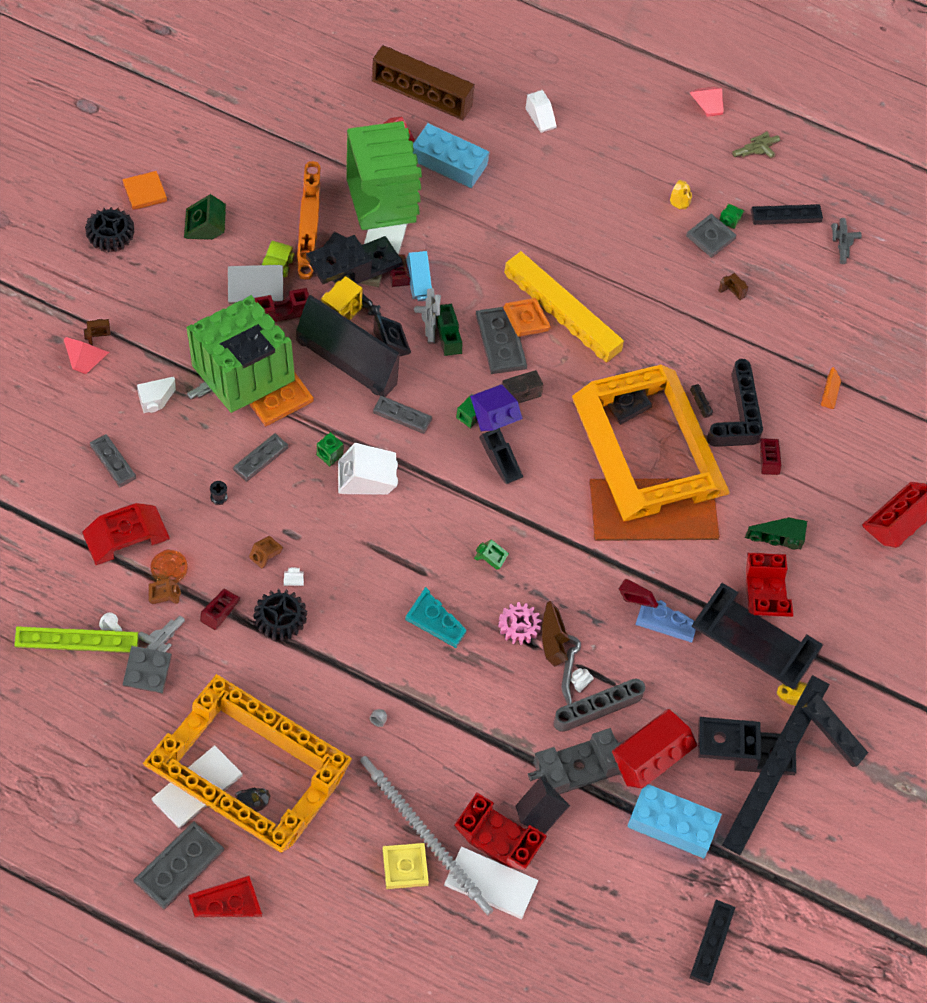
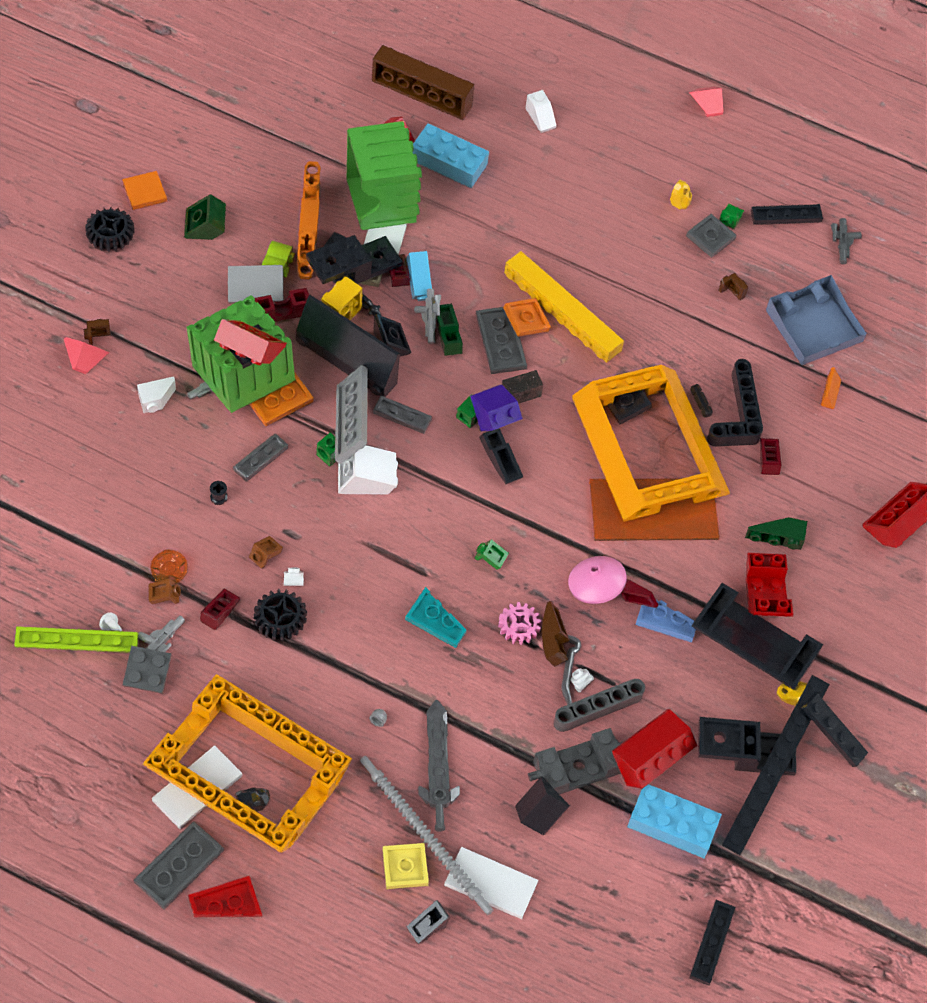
red slope [82,503,170,565] -> none
flat silver tile [90,434,136,487] -> none
red slope [454,792,547,870] -> none
olive piece [732,131,780,159] -> none
none -> slope [214,319,287,366]
none -> light grey plate [335,365,368,464]
none -> slope [406,900,450,944]
none -> sword [418,700,460,832]
none -> bright pink dish [568,556,627,604]
none -> sand blue piece [766,275,867,365]

